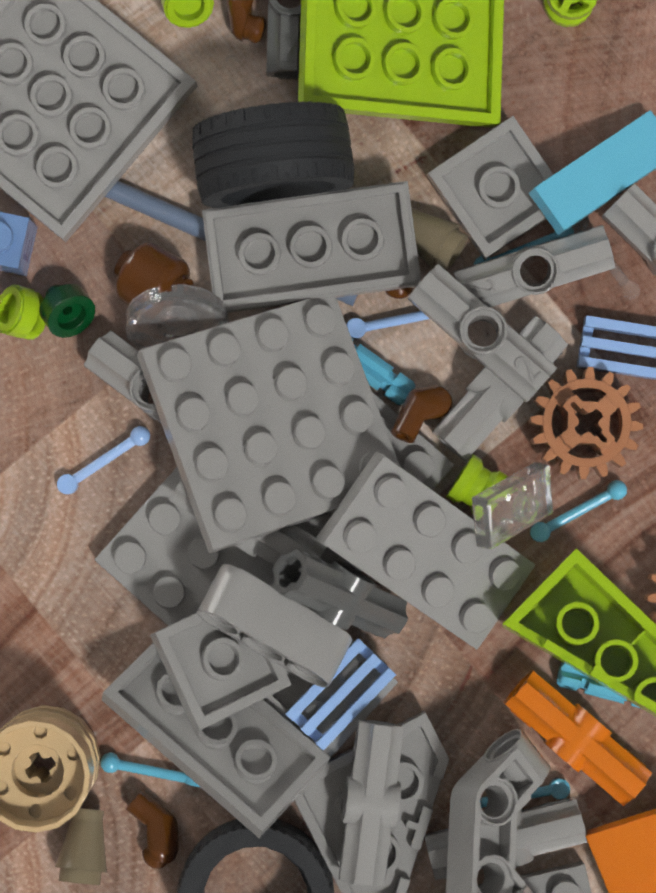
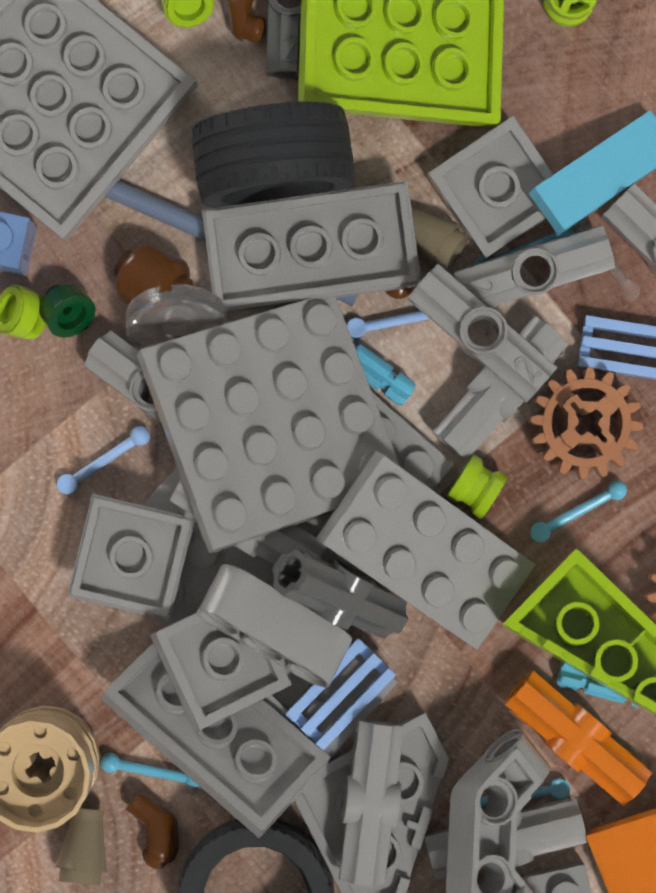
reddish brown arm [391,385,453,443] -> none
clear plate [472,462,553,550] -> none
none -> light grey plate [67,494,196,621]

